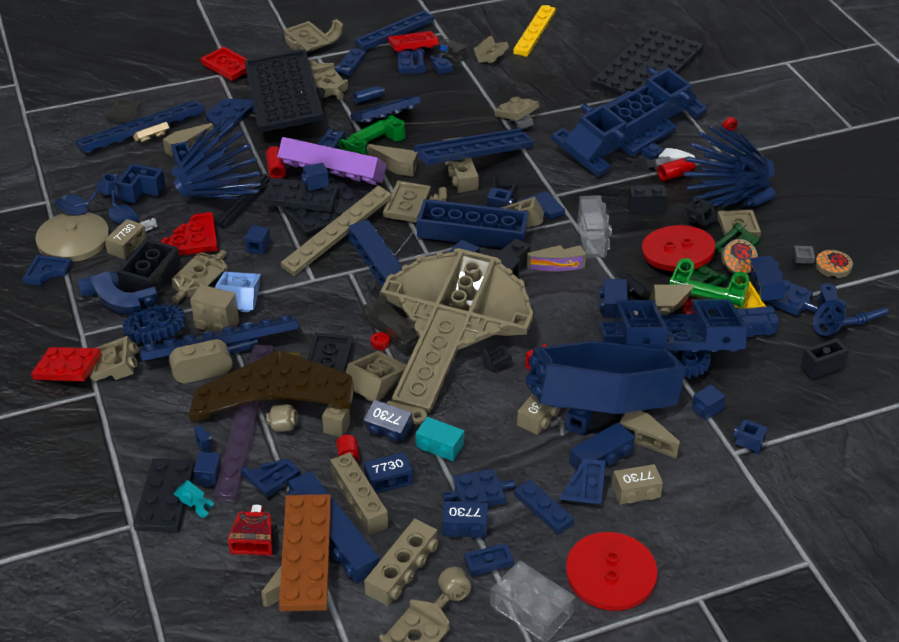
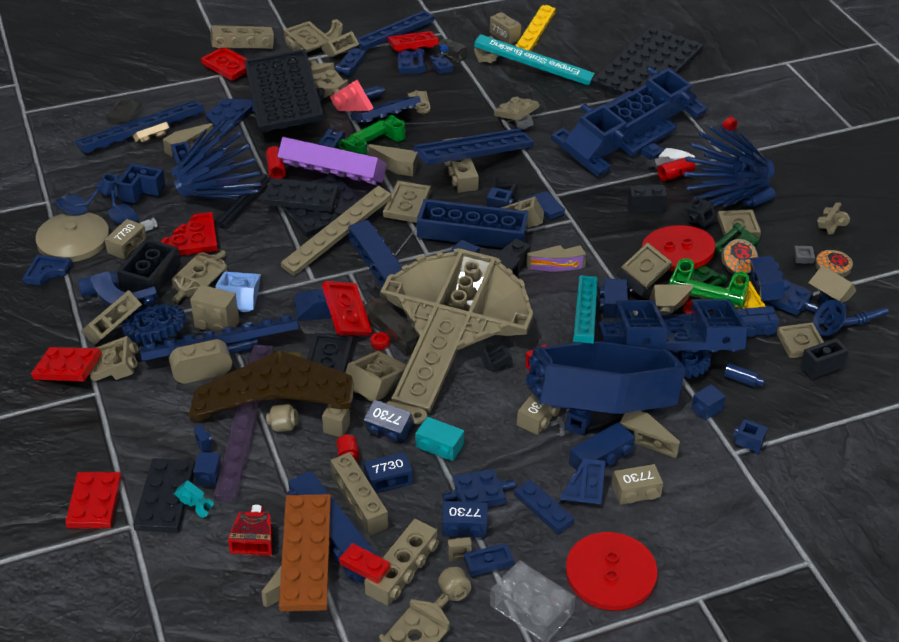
dark blue wing [241,459,301,498] -> none
dark blue brick [245,225,271,255] -> none
dark blue brick [301,162,329,190] -> none
dark tan arm [430,187,447,201] -> none
clear brick [577,195,612,258] -> none
none -> red plate [65,472,122,528]
none -> dark tan slope [81,290,142,345]
none -> dark tan brick [210,25,274,49]
none -> dark blue slope [295,289,332,322]
none -> dark tan brick [322,31,359,57]
none -> red plate [322,281,372,336]
none -> coral wing [330,80,374,111]
none -> red plate [339,543,391,584]
none -> dark tan piece [407,90,430,114]
none -> dark tan plate [447,537,471,561]
none -> teal tile [474,34,595,85]
none -> dark tan brick [490,12,521,44]
none -> teal tile [573,275,598,344]
none -> dark tan tile [621,242,673,289]
none -> dark blue cylinder [724,363,766,387]
none -> dark tan tile [776,323,824,358]
none -> dark tan brick [809,265,856,303]
none -> dark tan hips [818,203,850,235]

